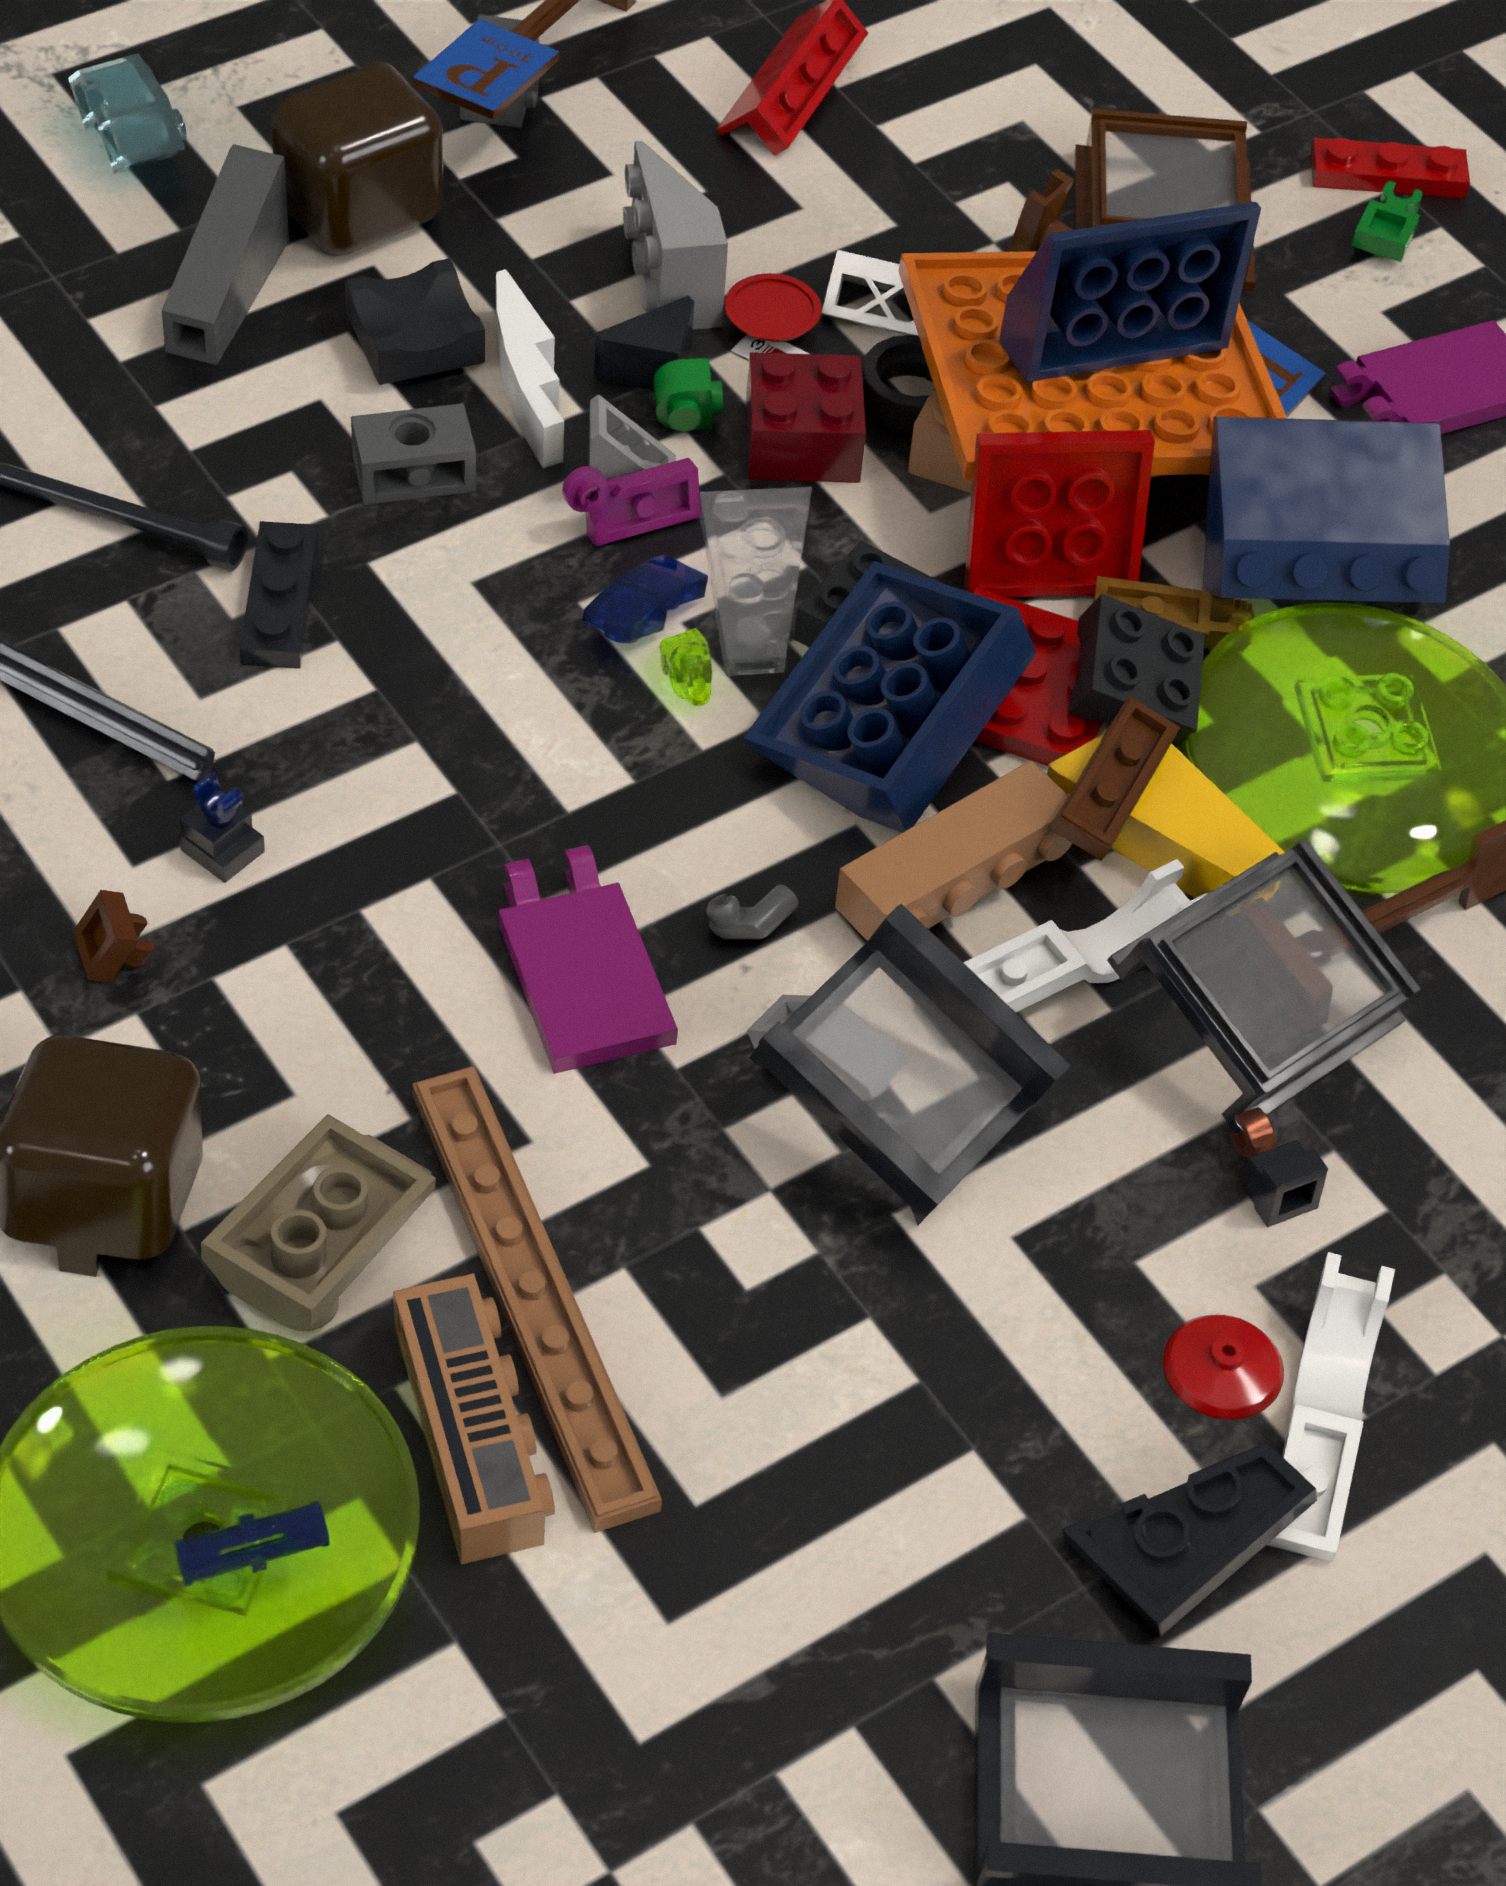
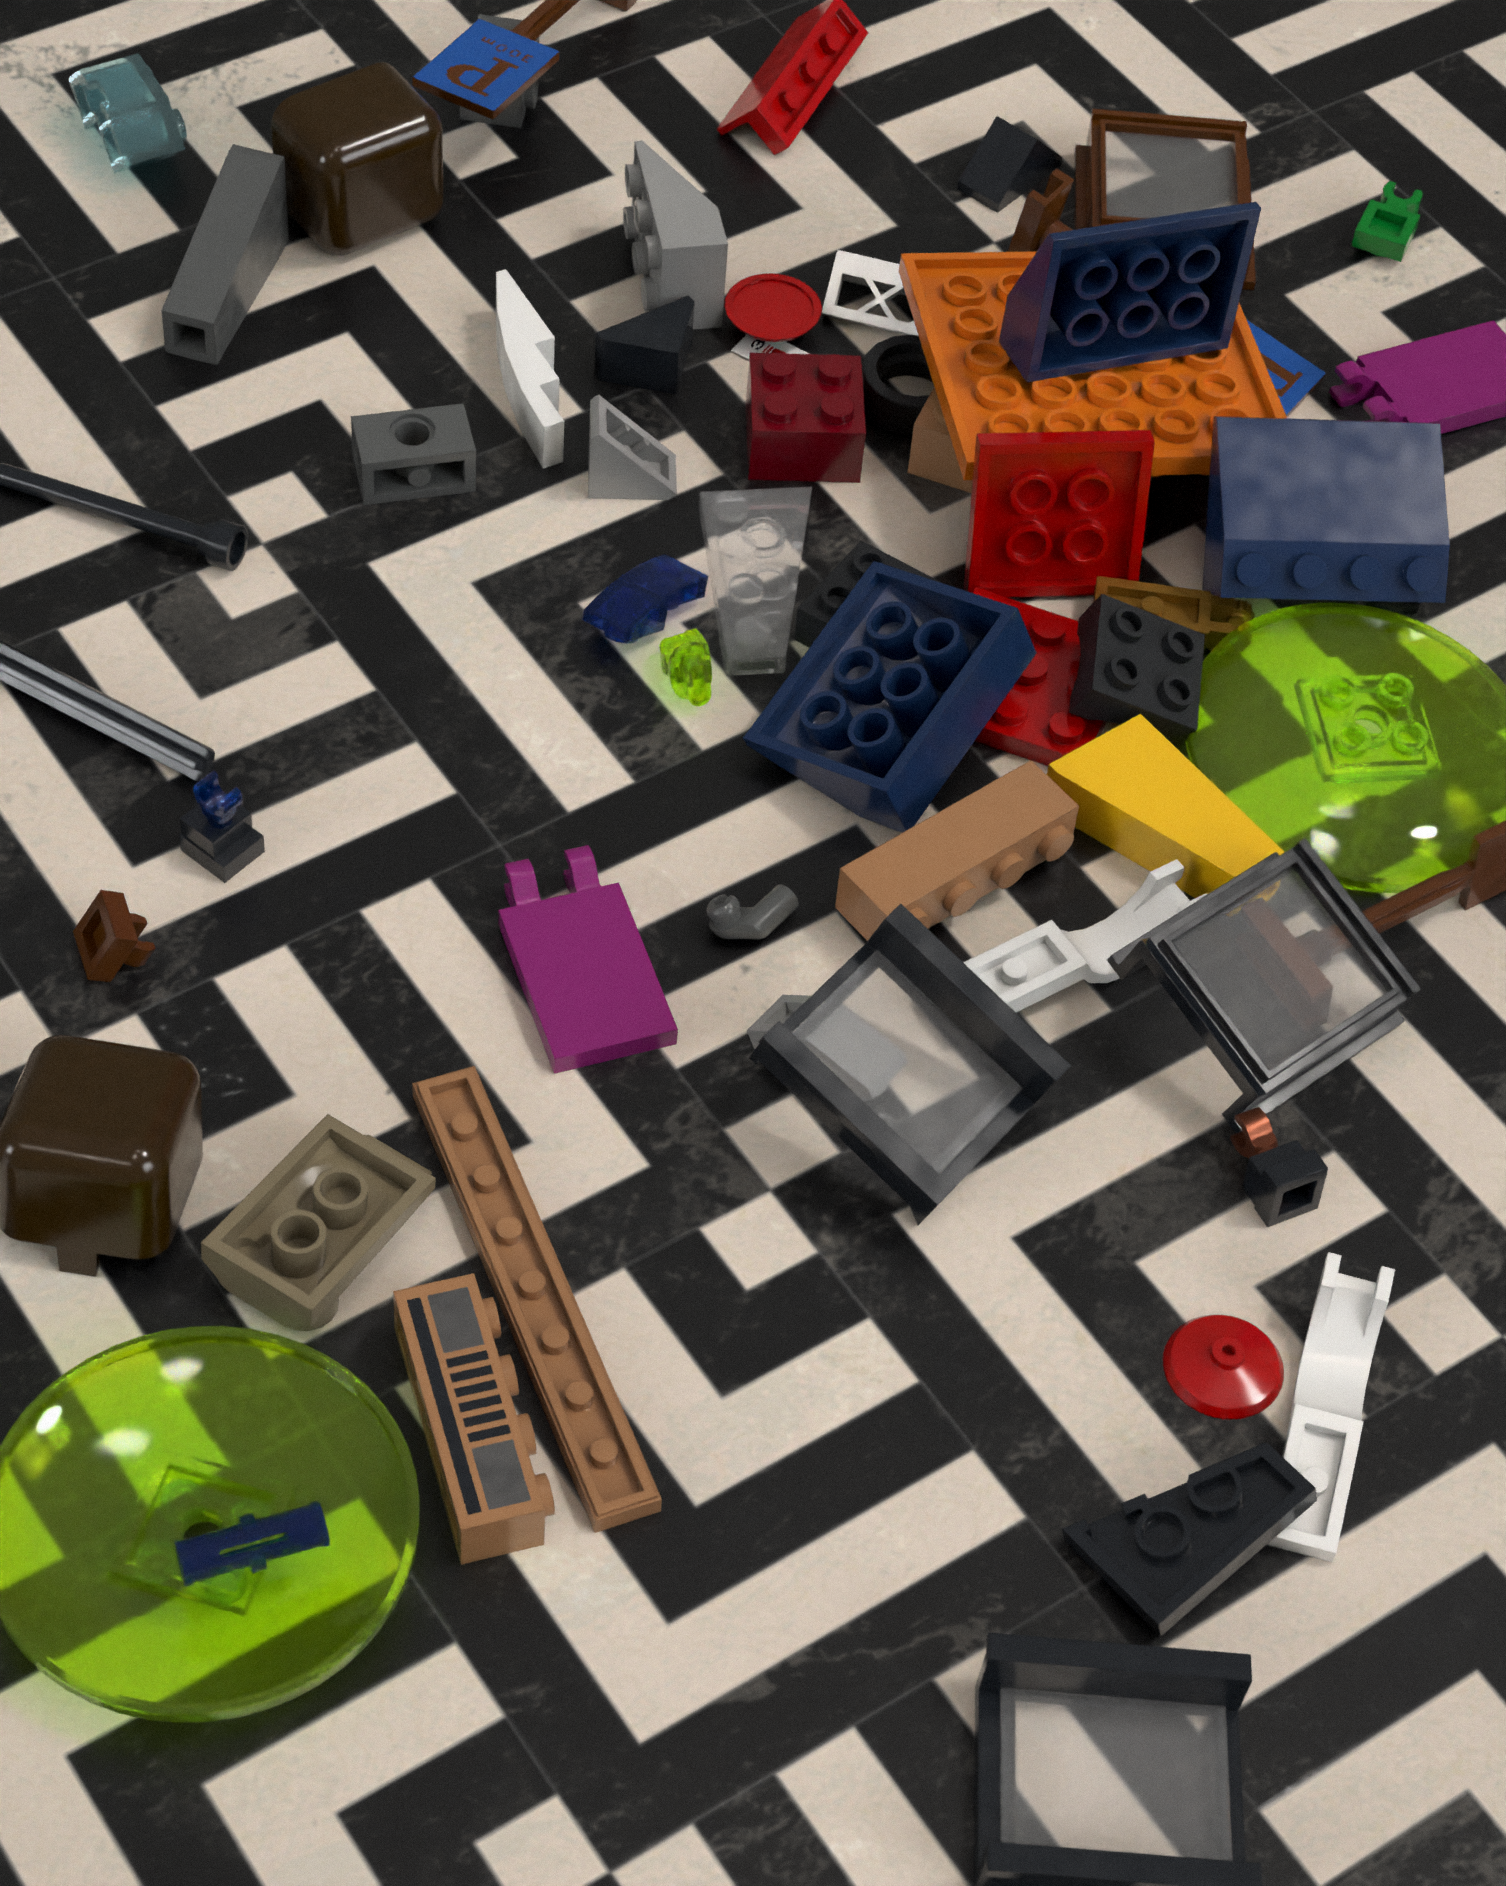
black plate [240,521,319,669] -> none
black brick [345,258,485,385] -> none
magenta hinge [562,457,701,546] -> none
green plate [654,358,723,431] -> none
reddish brown tile [1049,695,1180,861] -> none
red plate [1310,138,1470,199] -> none
none -> black slope [957,116,1063,213]

